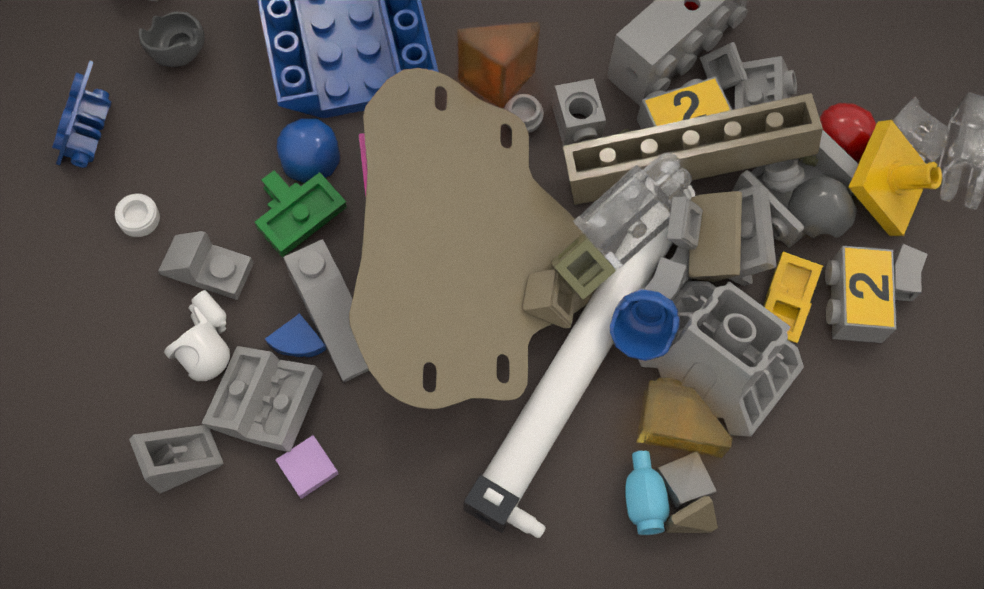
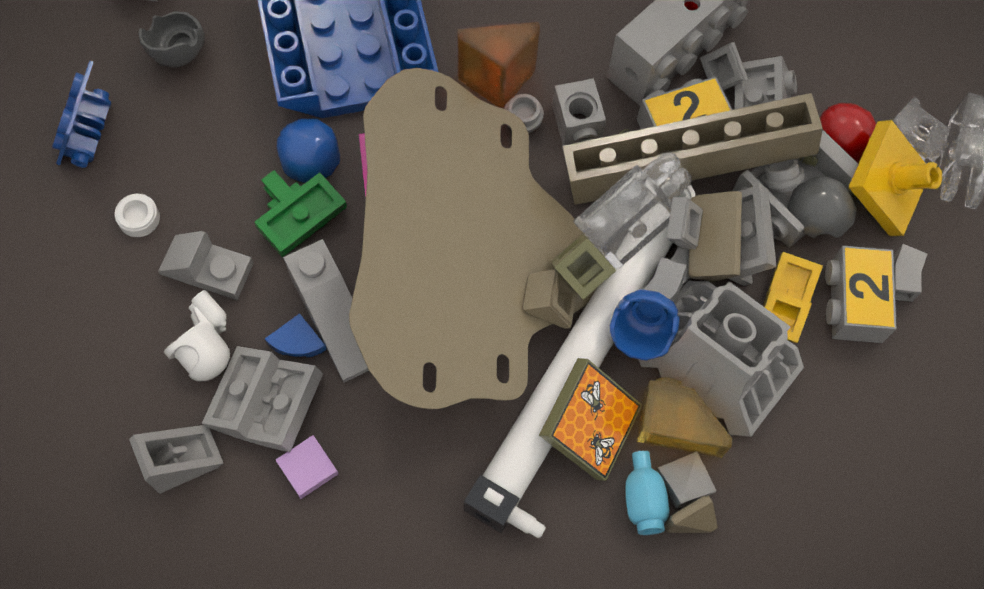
none -> tile [539,358,642,481]

